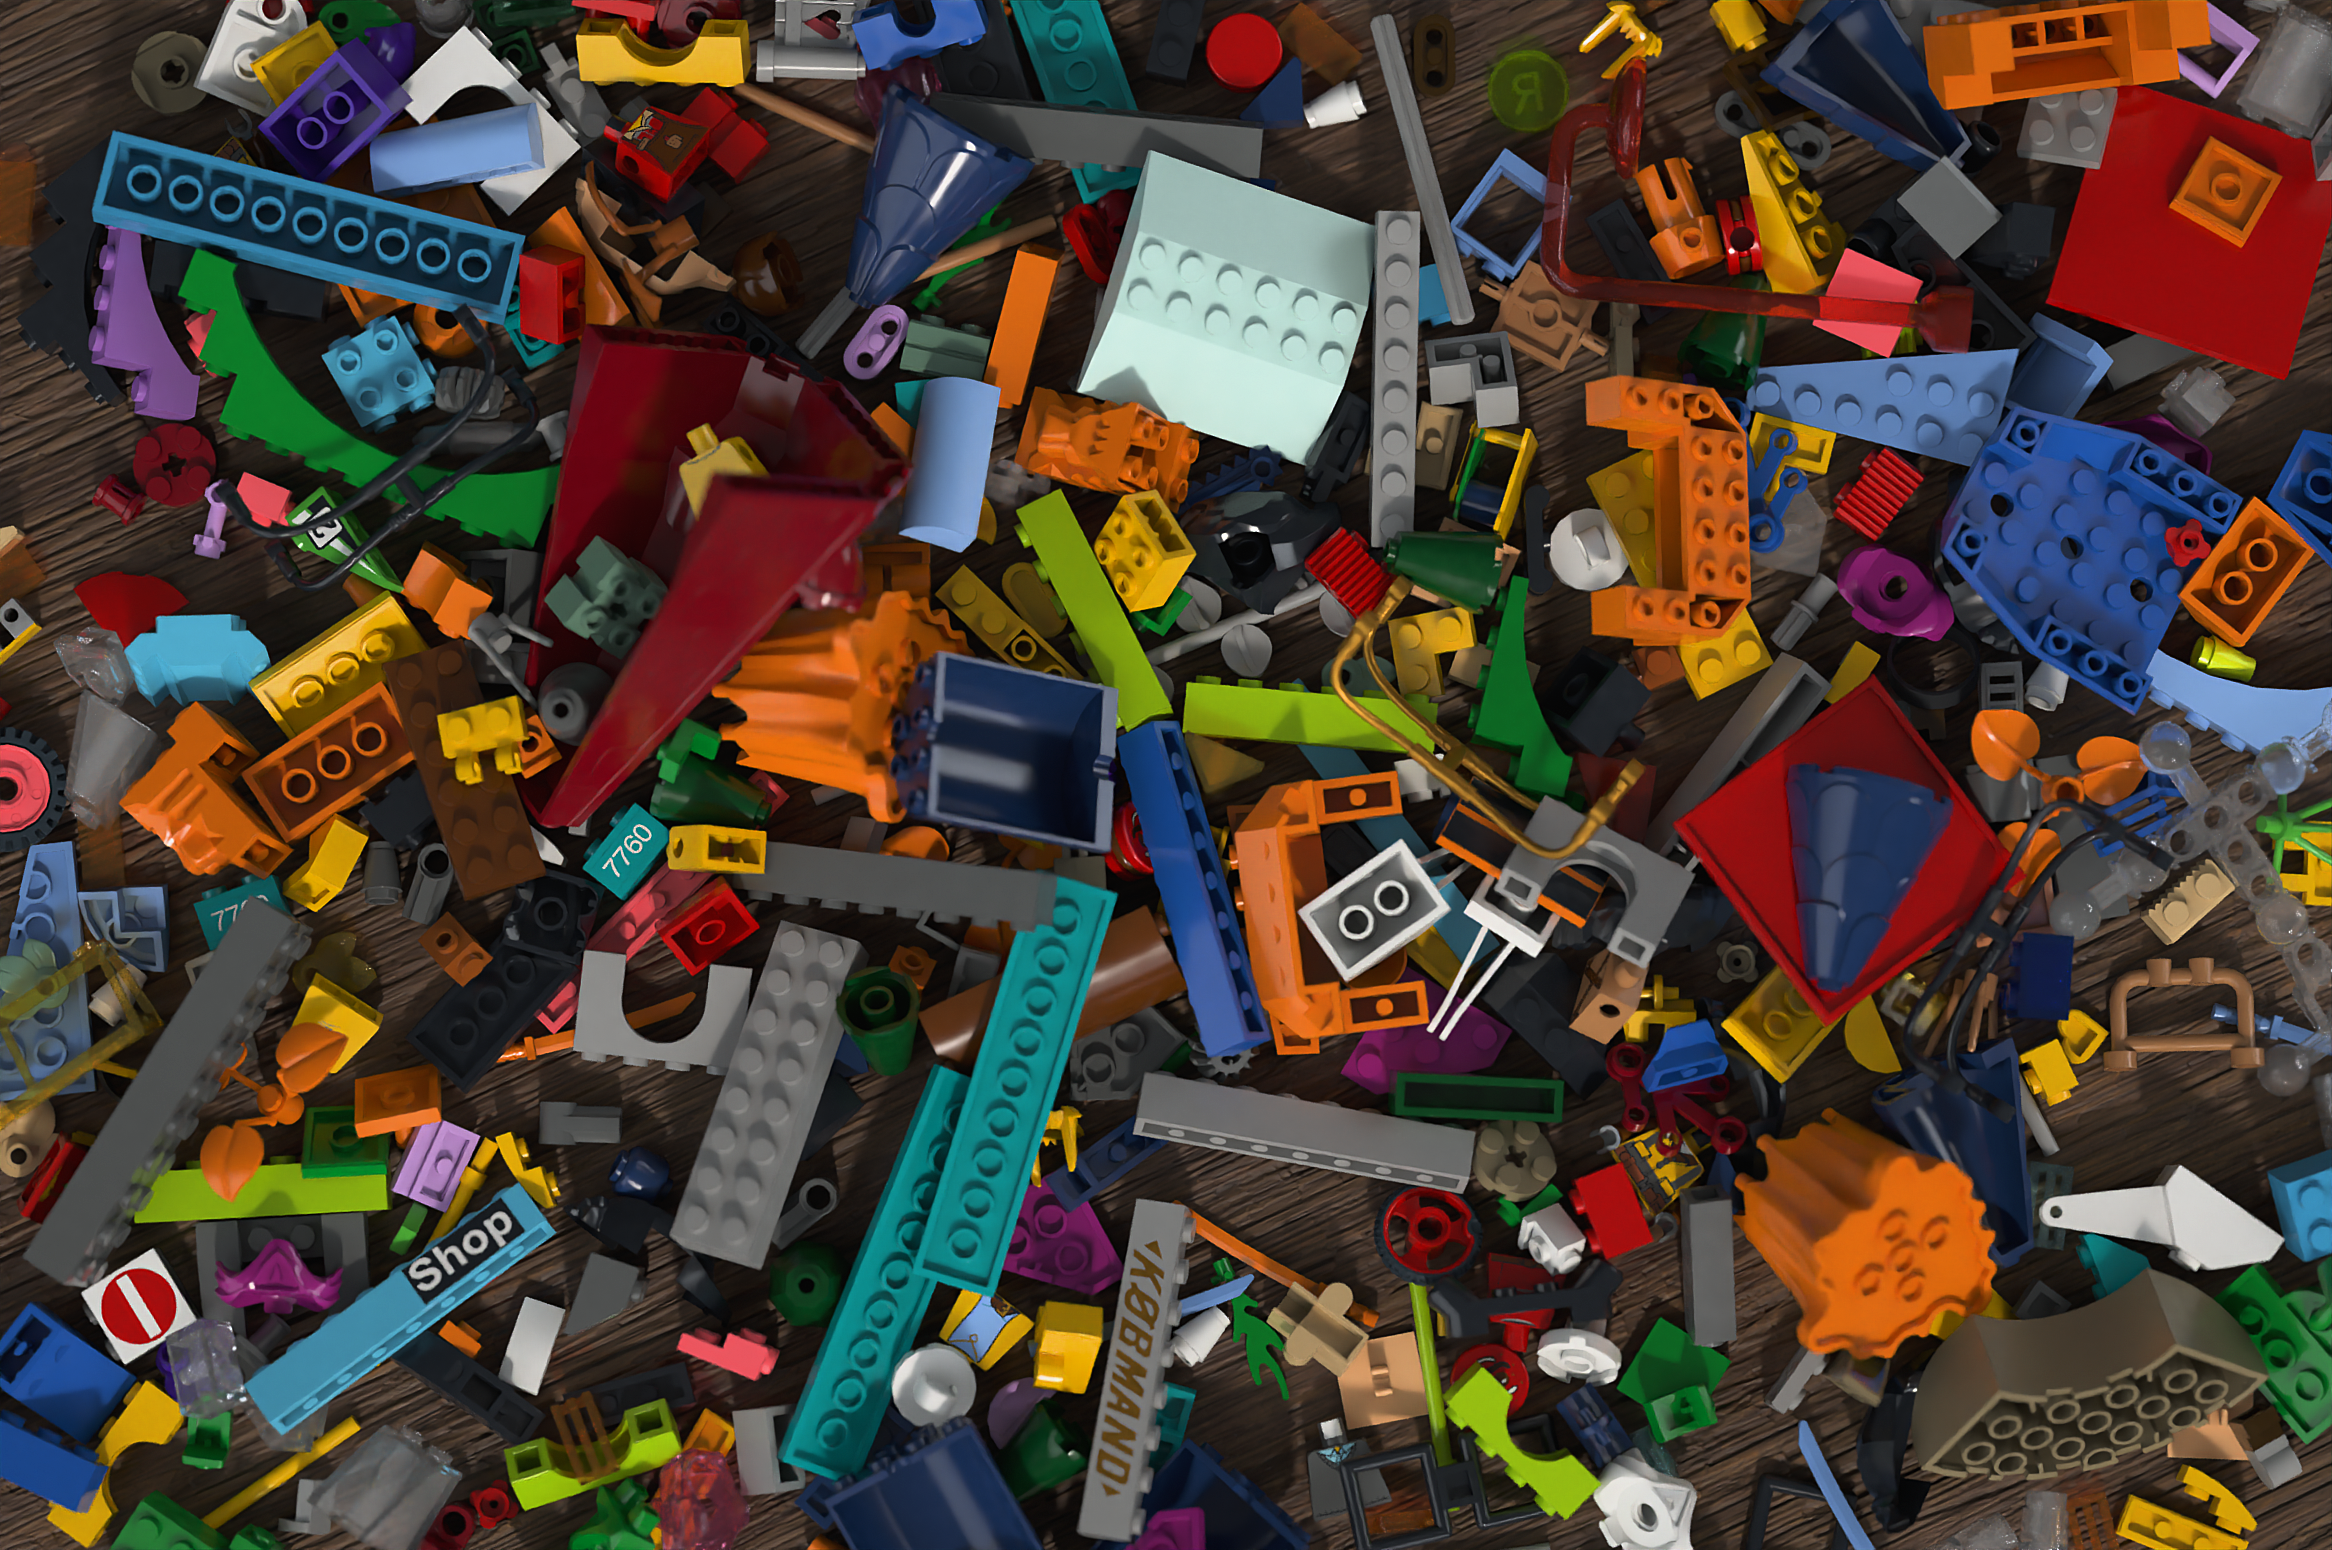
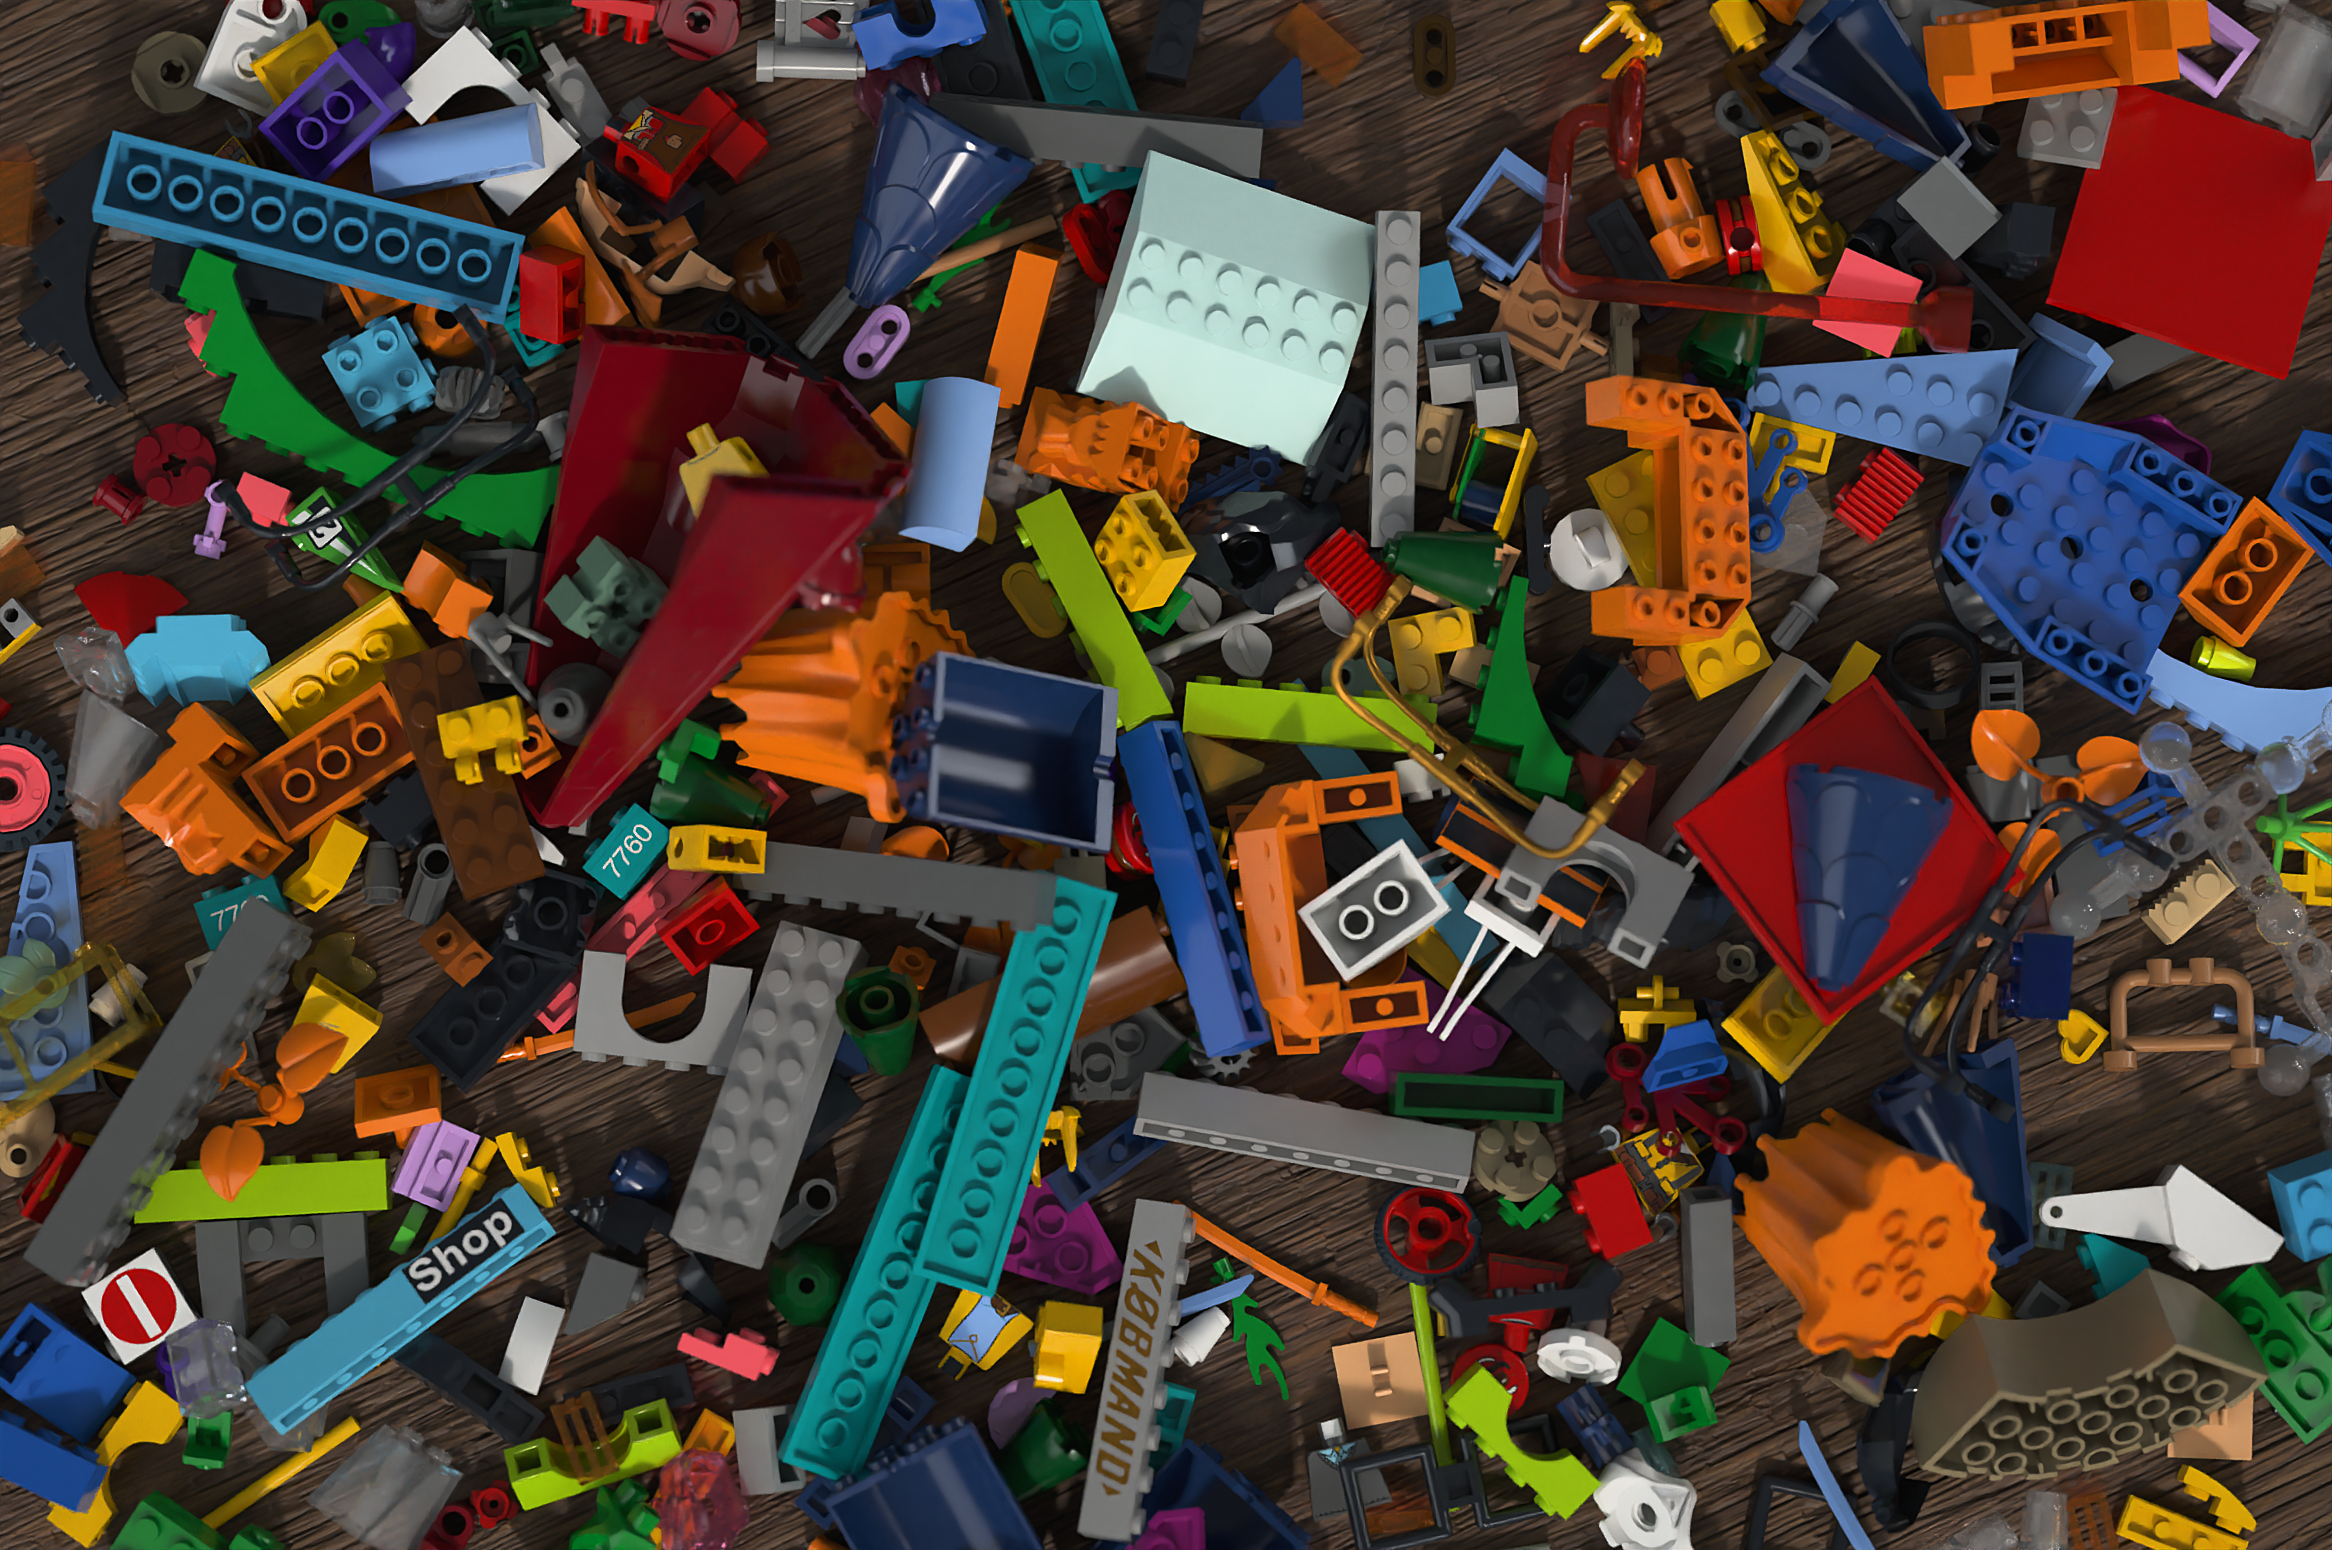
medium blue brick [77,883,170,972] -> none
medium lavender arch [88,224,200,422] -> none
magenta piece [215,1239,343,1314] -> none
light grey tile [278,1478,334,1535] -> none
green tile [301,1105,390,1179] -> none
orange plate [438,1320,484,1361] -> none
dark grey piece [538,1102,623,1145] -> none
yellow arch [576,18,751,87] -> none
medium nougat piece [733,81,875,154] -> none
white tile [891,1343,976,1428] -> none
sand green brick [900,315,993,382] -> none
yellow slope [935,564,1084,681] -> none
red head [1206,13,1283,94] -> none
tan piece [1266,1281,1369,1378] -> none
white cone [1303,81,1367,129] -> none
light grey axle [1370,14,1475,325] -> none
clear neon green tile [1487,50,1570,134] -> none
white brick [1517,1203,1586,1276] -> none
medium nougat torso [1569,948,1650,1045] -> none
light grey hinge [1764,1344,1830,1414] -> none
magenta piece [1837,543,1954,641] -> none
yellow tile [1843,994,1902,1074] -> none
yellow brick [2018,1039,2079,1106] -> none
light grey bar [2019,1072,2060,1157] -> none
white cone [2024,660,2069,711] -> none
clear brick [2157,366,2236,439] -> none
red plate [2164,519,2211,567] -> none
orange tile [2169,136,2283,248] -> none
leg [2228,1404,2302,1490] -> none

